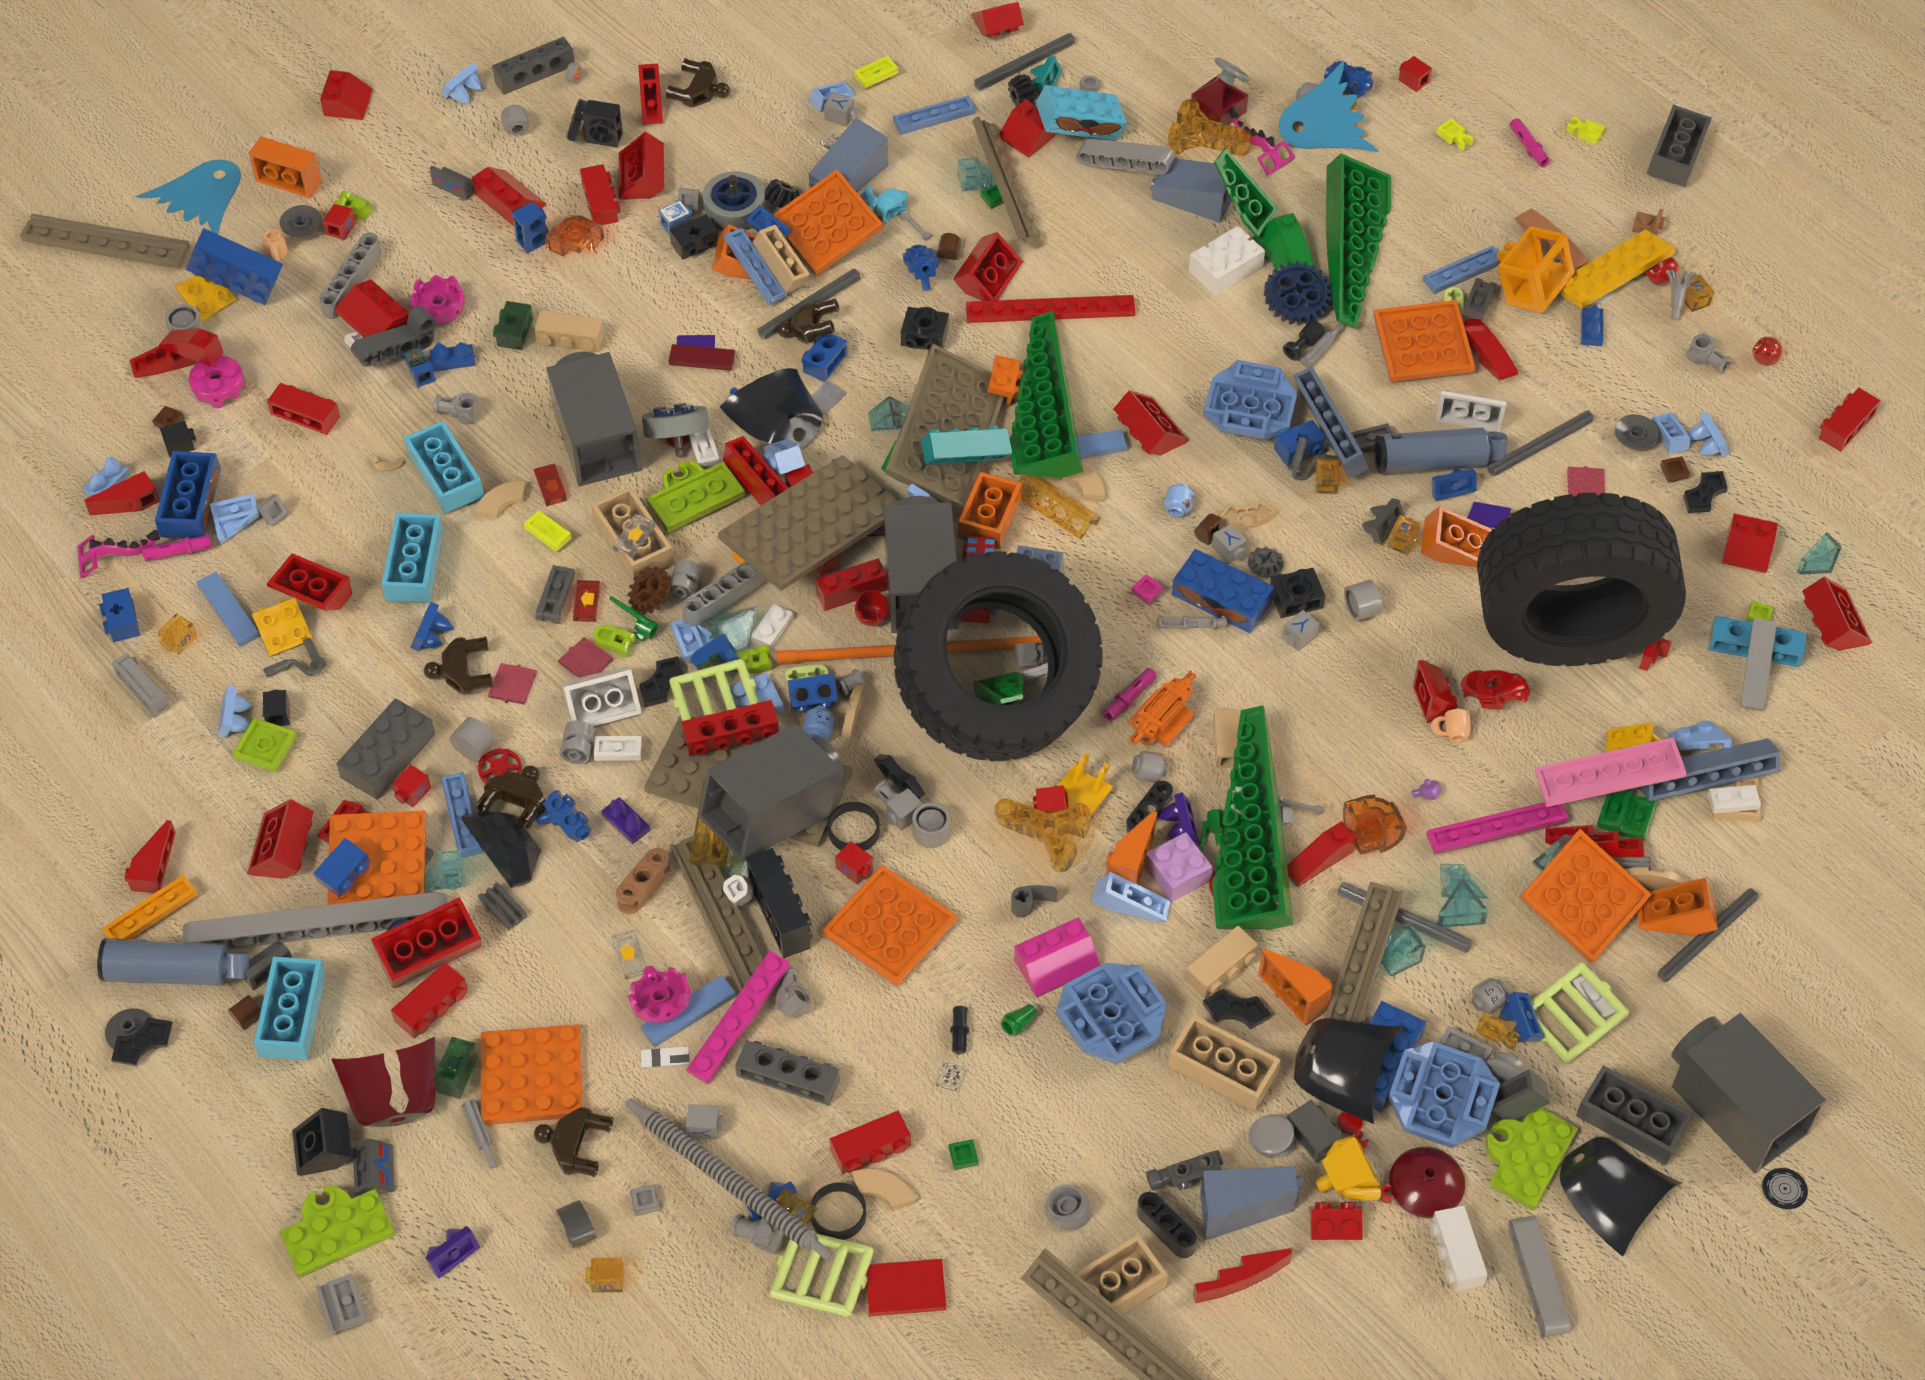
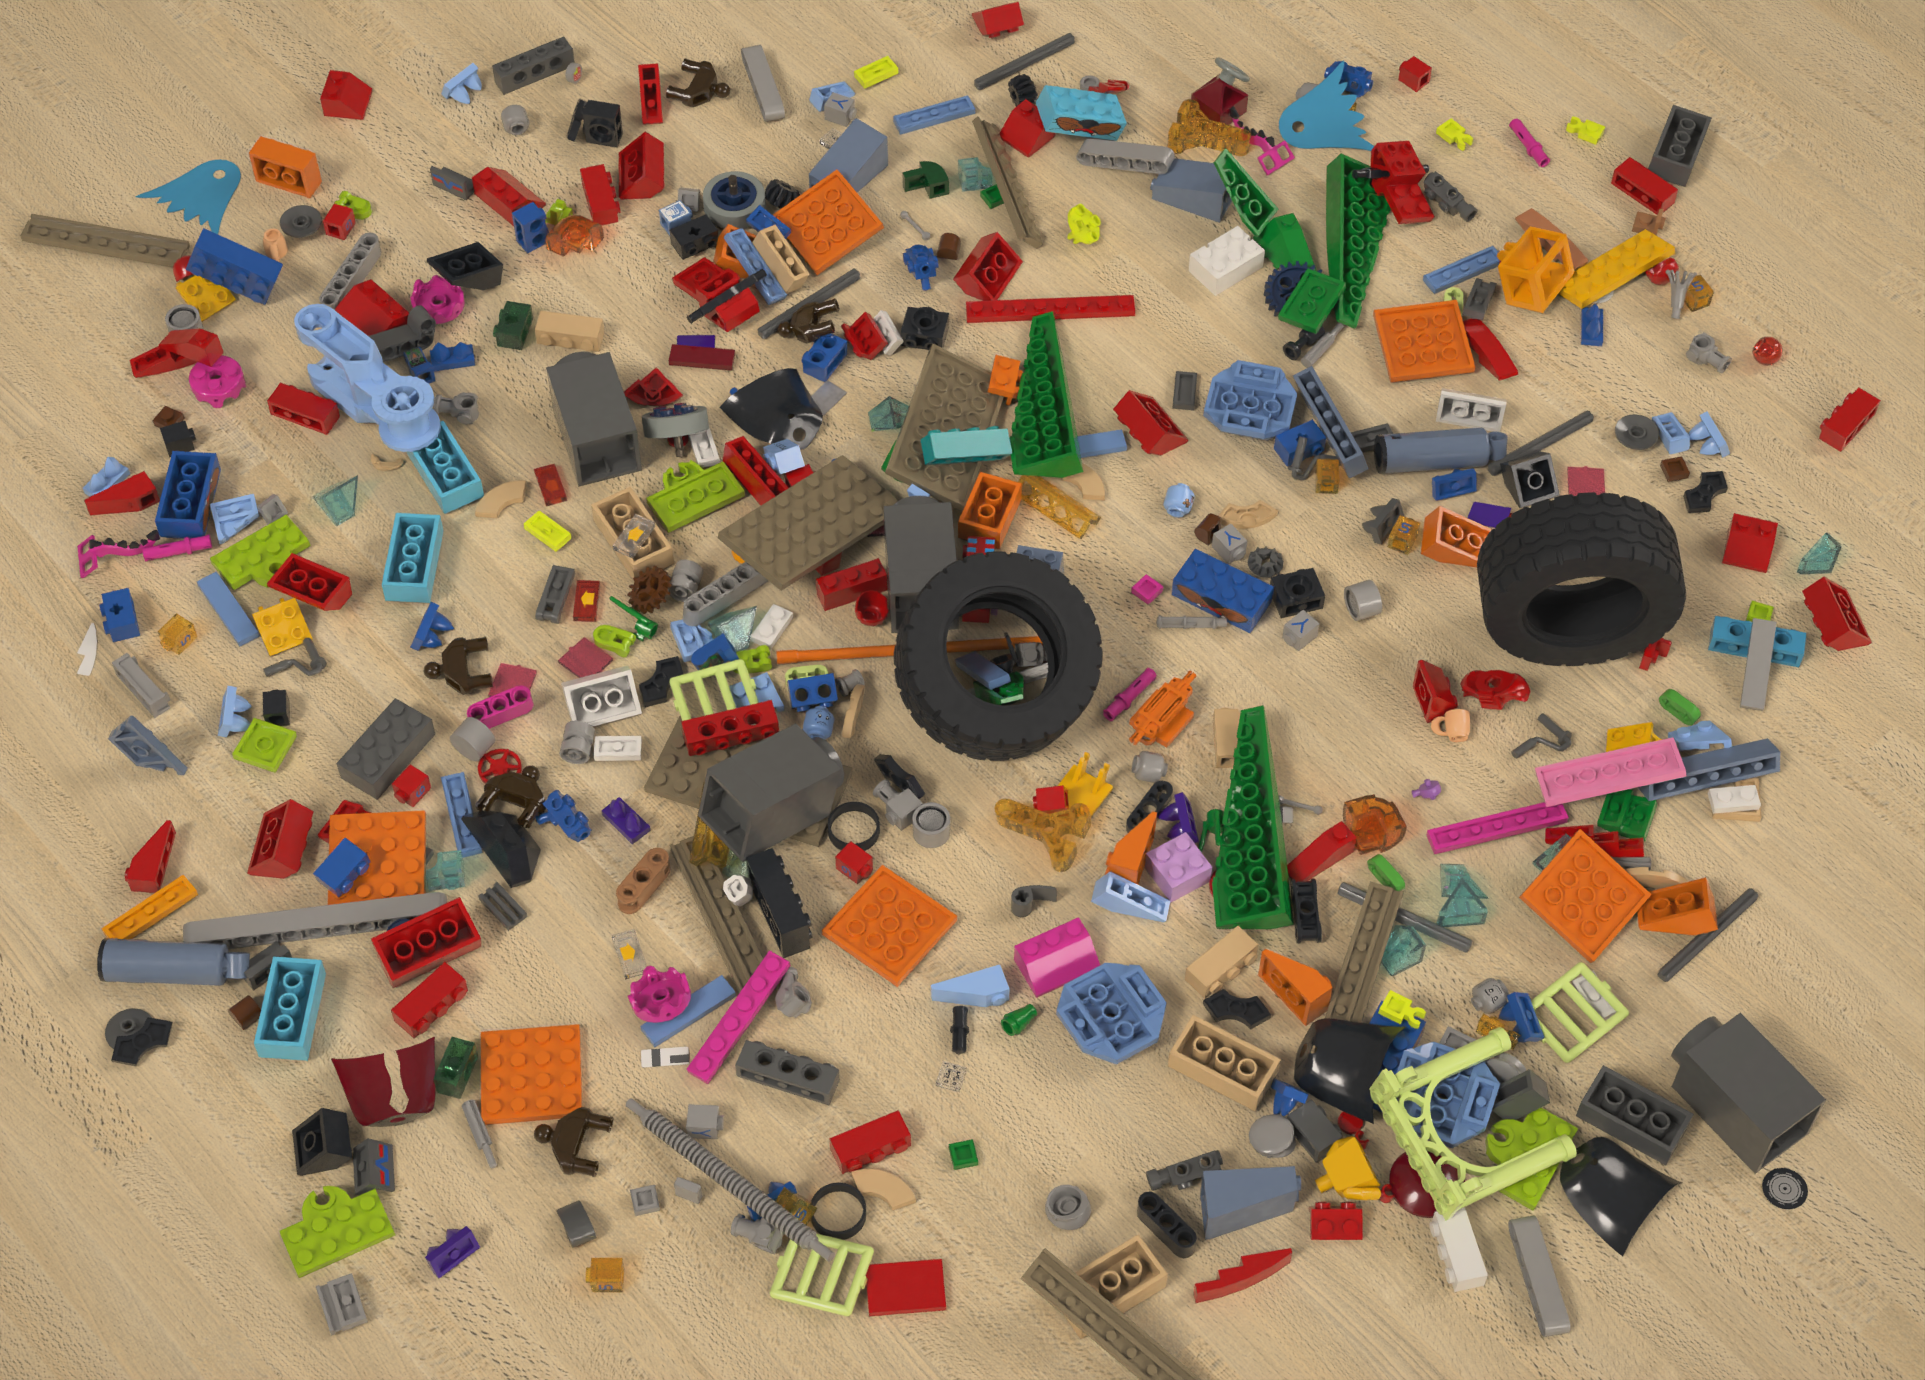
medium azure animal [860,186,908,223] -> none
teal tile [1031,56,1062,95] -> none
none -> white sticker [77,623,97,676]
none -> sand blue wing [108,716,188,775]
none -> red hair [173,255,194,282]
none -> lime plate [210,515,311,590]
none -> light blue arm [294,304,441,452]
none -> clear light blue slope [313,475,358,526]
none -> black slope [426,242,503,290]
none -> dark pink beam [467,685,534,729]
none -> lime tile [545,199,573,228]
none -> red brick [624,367,683,407]
none -> red piece [672,257,767,332]
none -> light grey tile [674,1177,702,1204]
none -> light grey beam [741,44,785,122]
none -> red bracket [841,312,888,360]
none -> white plate [873,310,904,356]
none -> dark green brick [902,161,949,199]
none -> light blue slope [931,965,1010,1007]
none -> medium blue tile [955,651,1011,690]
none -> black bracket [990,632,1018,674]
none -> neon yellow plate [1067,204,1101,245]
none -> red brick [1088,79,1130,94]
none -> dark grey tile [1172,371,1197,411]
none -> blue tile [1271,1078,1308,1116]
none -> green plate [1278,268,1346,334]
none -> black piece [1290,878,1322,944]
none -> red piece [1352,141,1435,224]
none -> bright green beam [1367,854,1405,892]
none -> yellowish green arch [1369,1027,1577,1221]
none -> neon yellow plate [1378,990,1426,1029]
none -> dark grey brick [1424,171,1478,222]
none -> black slope [1500,451,1560,508]
none -> dark grey piece [1511,713,1572,759]
none -> red brick [1611,157,1678,215]
none -> bright green beam [1659,689,1701,726]

